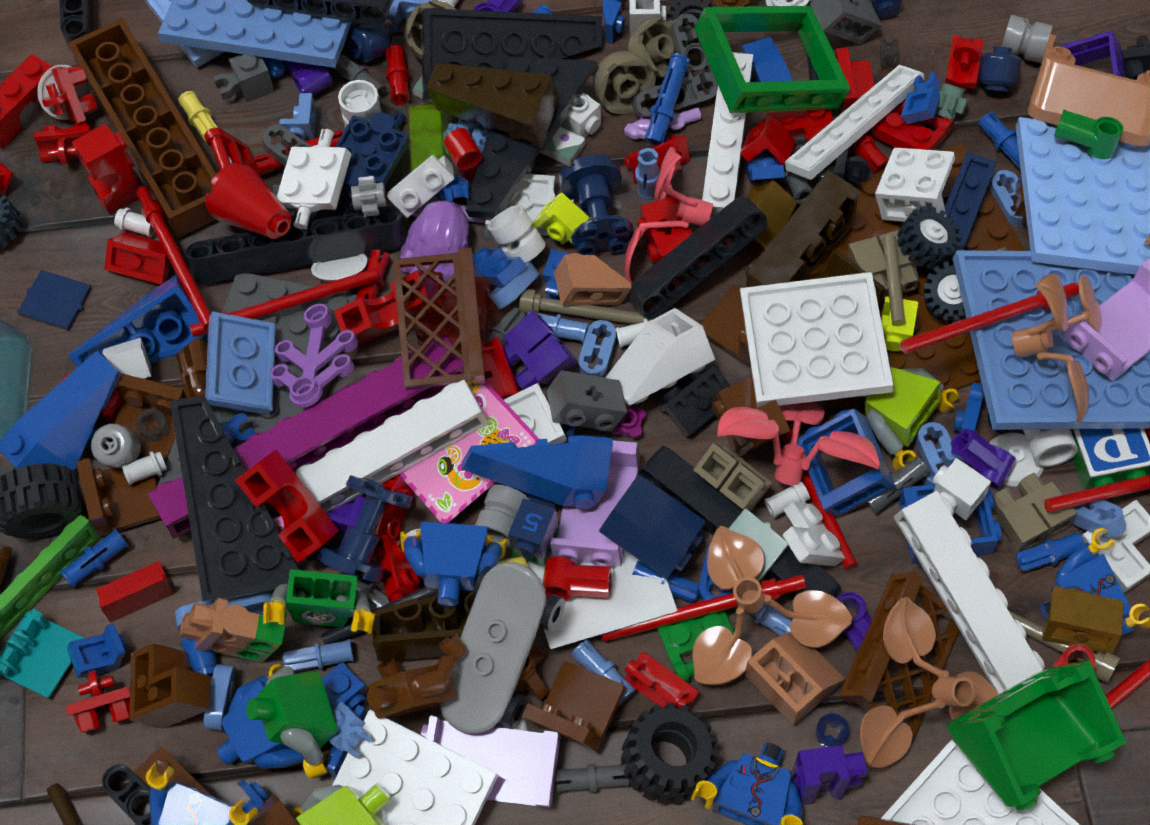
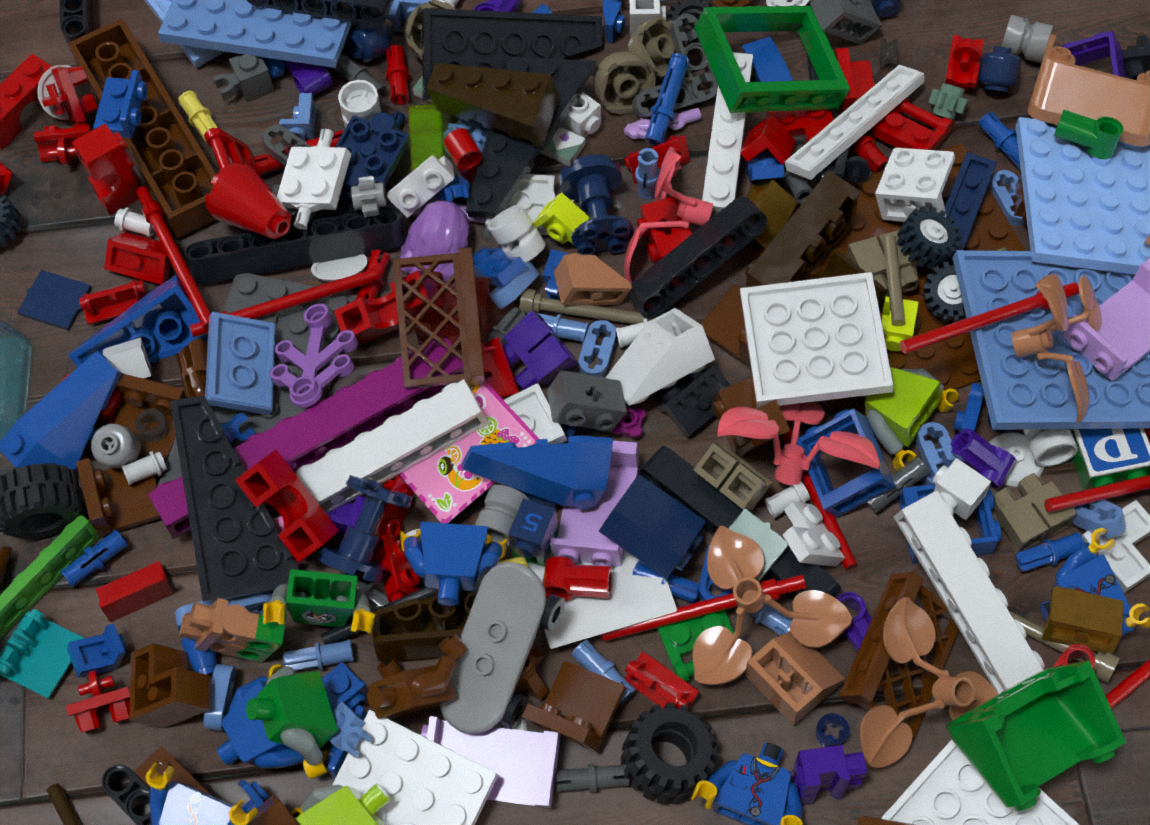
blue plate [901,72,941,124] -> none
none -> red hinge [79,279,147,325]
none -> blue bracket [93,70,148,138]

